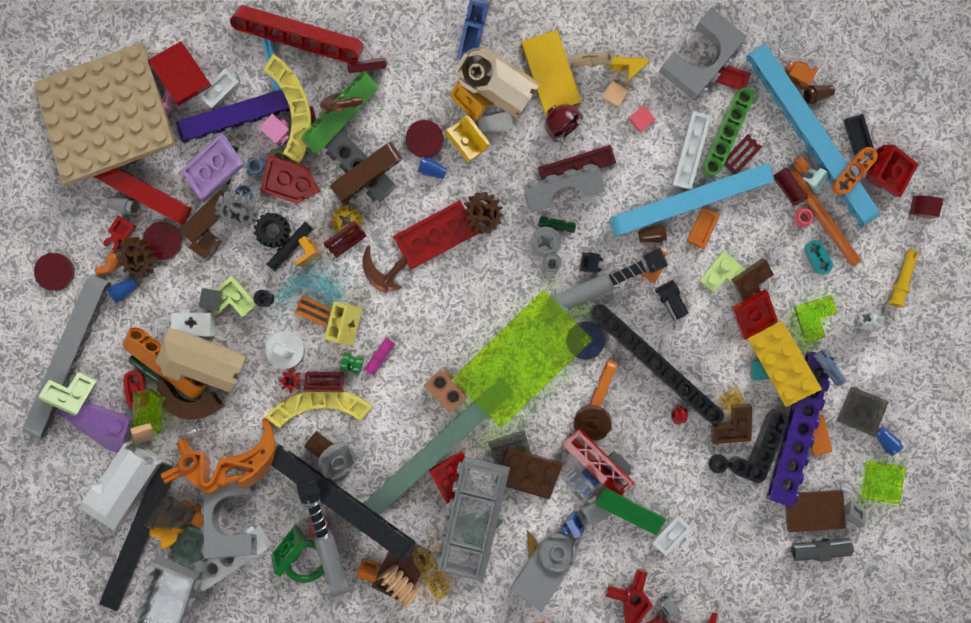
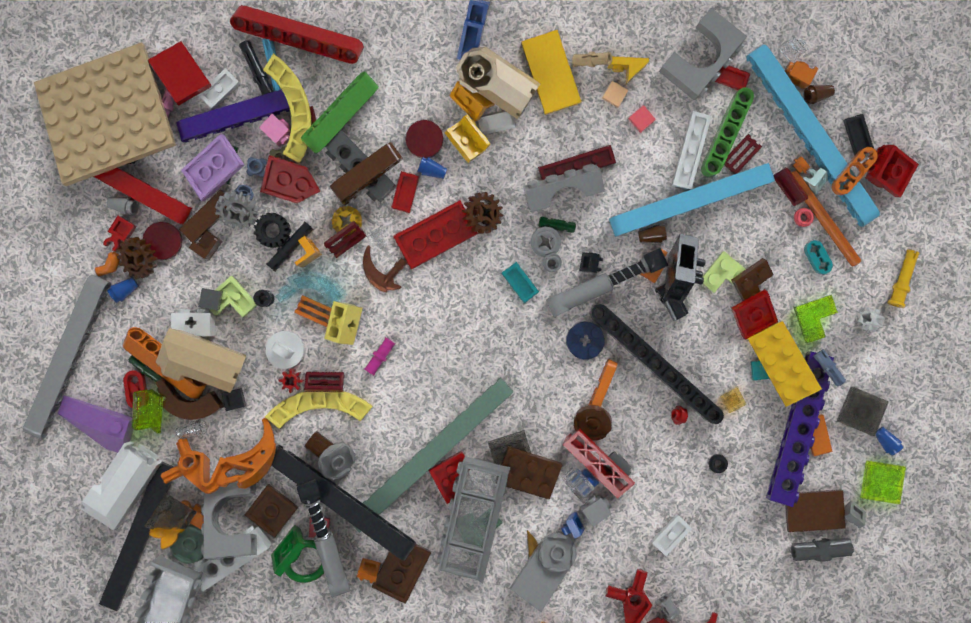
dark red tile [34,253,75,291] -> none
yellowish green plate [38,373,96,416] -> none
light nougat tile [130,423,154,445] -> none
copper piece [320,93,363,112] -> none
green wheel [340,352,364,376] -> none
dark red tile [347,57,387,73] -> none
light nougat piece [377,565,418,610] -> none
clear yellow beam [412,548,449,599] -> none
nougat brick [424,369,467,413] -> none
clear neon green piece [452,289,592,428] -> none
dark red cylinder [545,104,583,142] -> none
green tile [595,487,666,535] -> none
orange tile [686,207,720,249] -> none
reddish brown plate [711,403,752,444] -> none
black beam [727,410,788,483] -> none
dark red brick [909,195,944,219] -> none
none -> black plate [221,388,246,411]
none -> black pin [239,40,274,95]
none -> reddish brown tile [244,484,298,538]
none -> red tile [391,171,420,213]
none -> teal tile [501,262,539,303]
none -> black piece [663,234,706,303]

